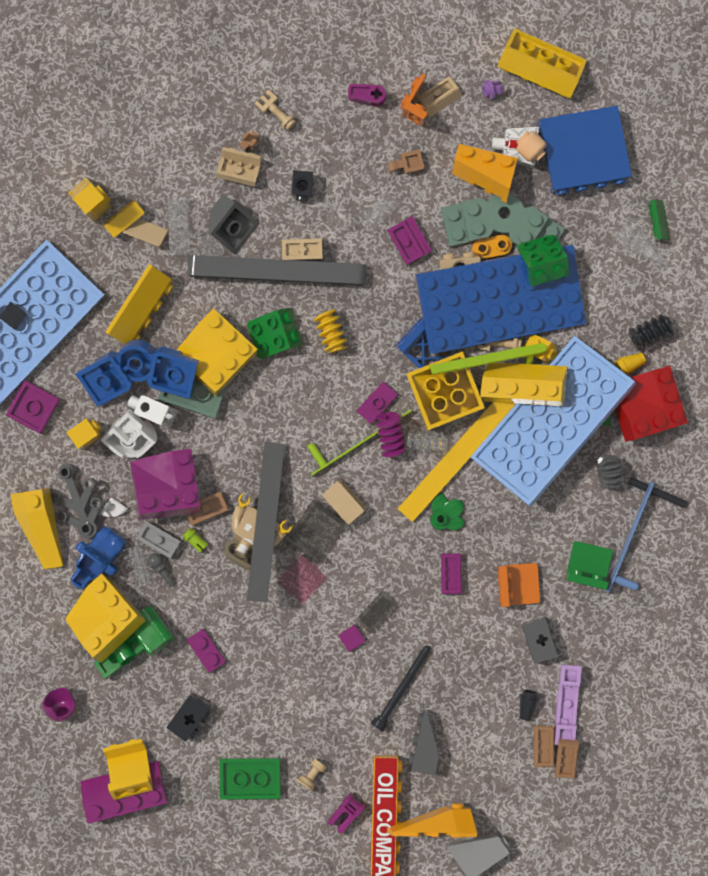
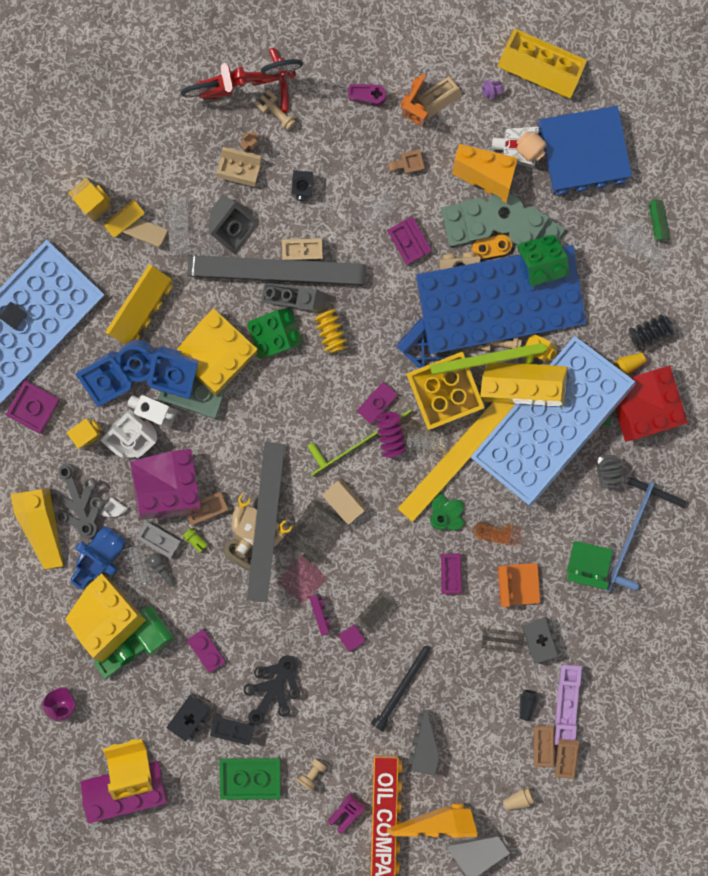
none -> red piece [181,48,303,113]
none -> black hinge [210,714,255,746]
none -> black plant [243,655,301,725]
none -> dark grey slope [261,283,328,313]
none -> magenta plate [309,594,332,636]
none -> clear orange leg [473,522,512,545]
none -> clear smoke tile [481,628,524,653]
none -> tan cone [503,788,535,811]

